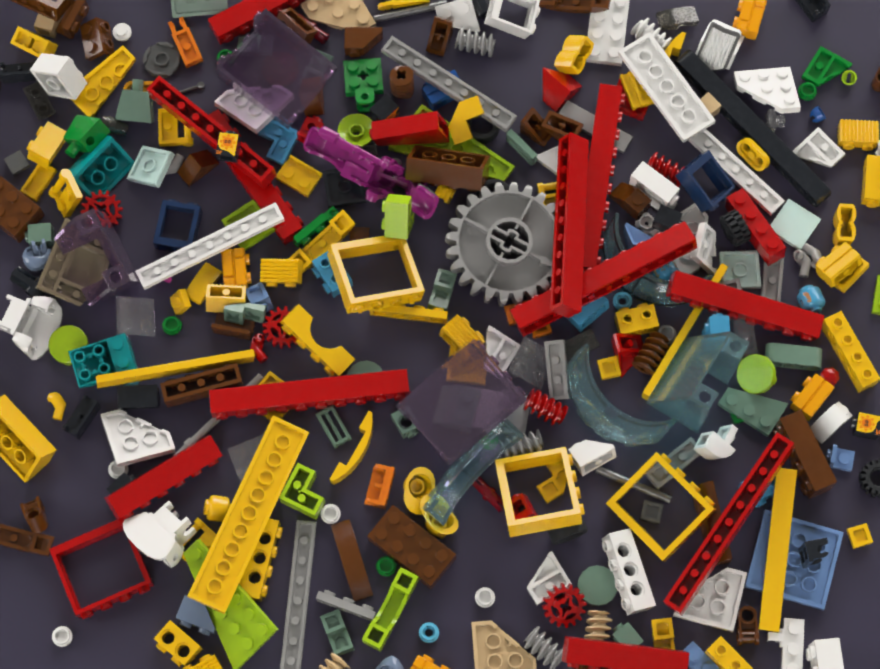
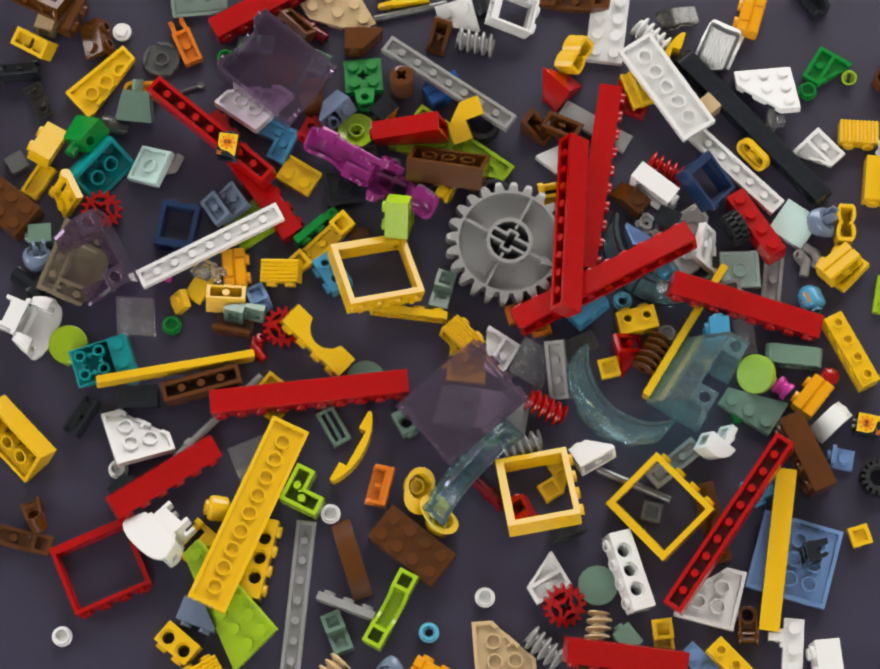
white brick [30,53,87,100] -> none
yellow arm [47,392,66,421] -> none
yellow plate [158,108,194,147] -> none
reddish brown slope [177,149,219,187] -> none
green plate [376,556,396,577] -> none
sand green tile [506,129,538,166] -> none
blue hinge [810,106,826,123] -> none
none -> clear plate [190,260,227,283]
none -> sand blue slope [200,181,252,227]
none -> sand blue slope [319,89,357,130]
none -> dark pink wheel [771,376,795,401]
none -> sand blue piece [807,205,839,238]

